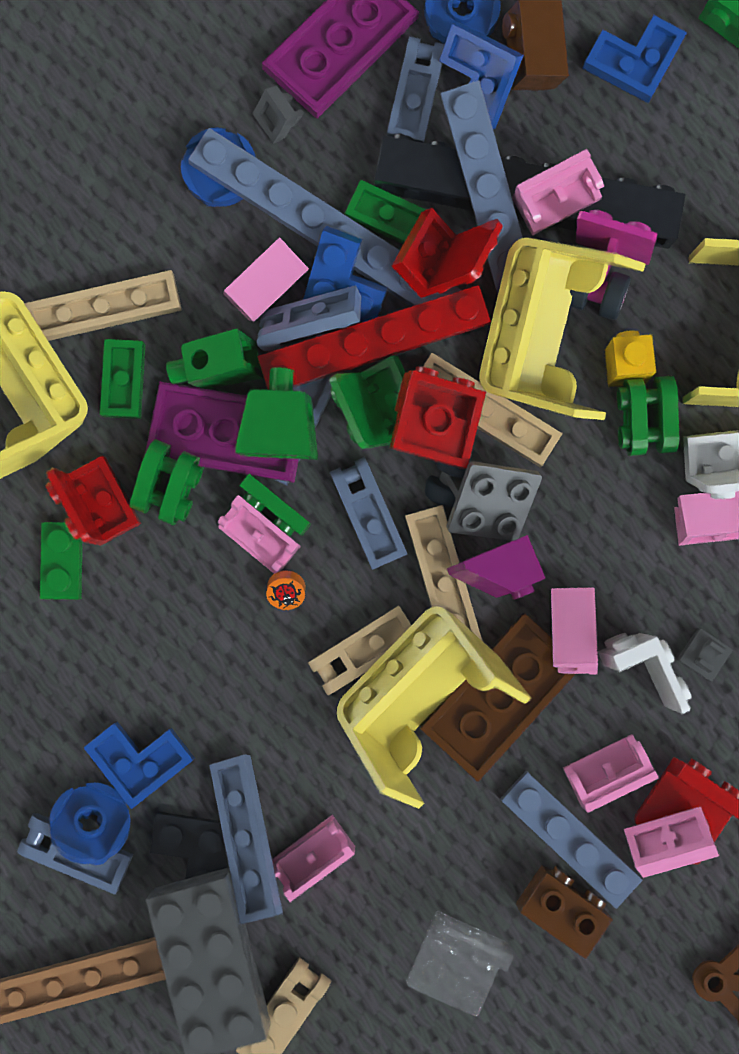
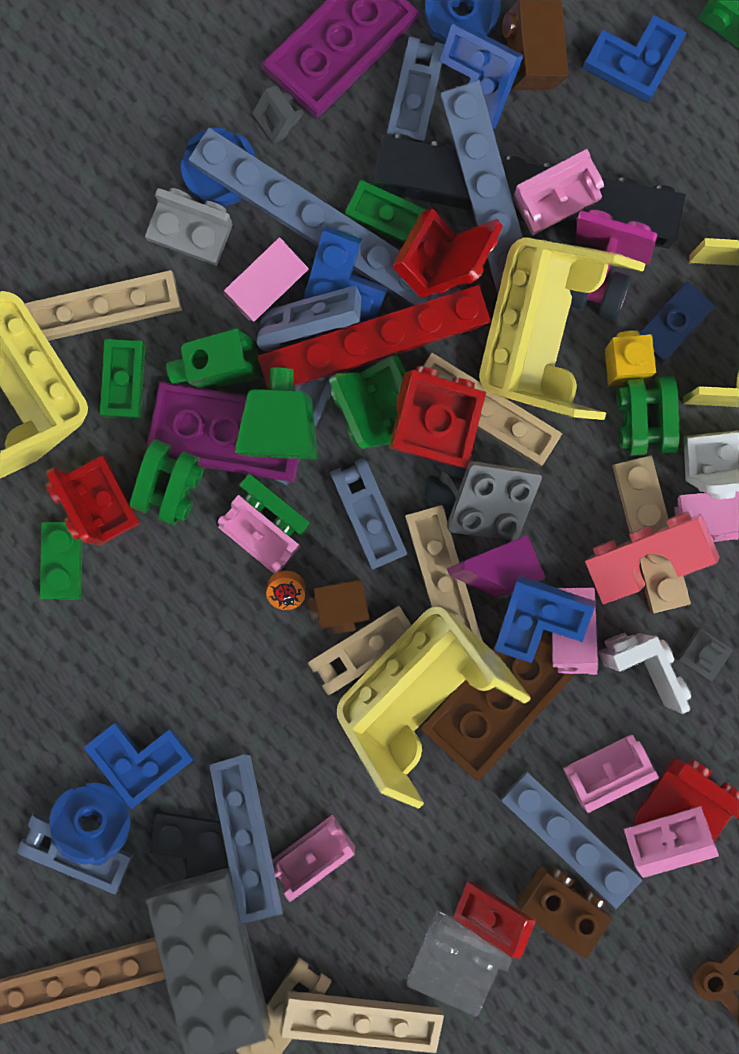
none -> light grey bracket [145,188,233,266]
none -> tan plate [280,991,444,1053]
none -> reddish brown brick [308,580,369,635]
none -> red plate [453,882,536,958]
none -> blue plate [494,576,596,663]
none -> coral arch [585,511,720,604]
none -> tan plate [613,455,691,614]
none -> dark blue plate [639,281,715,364]

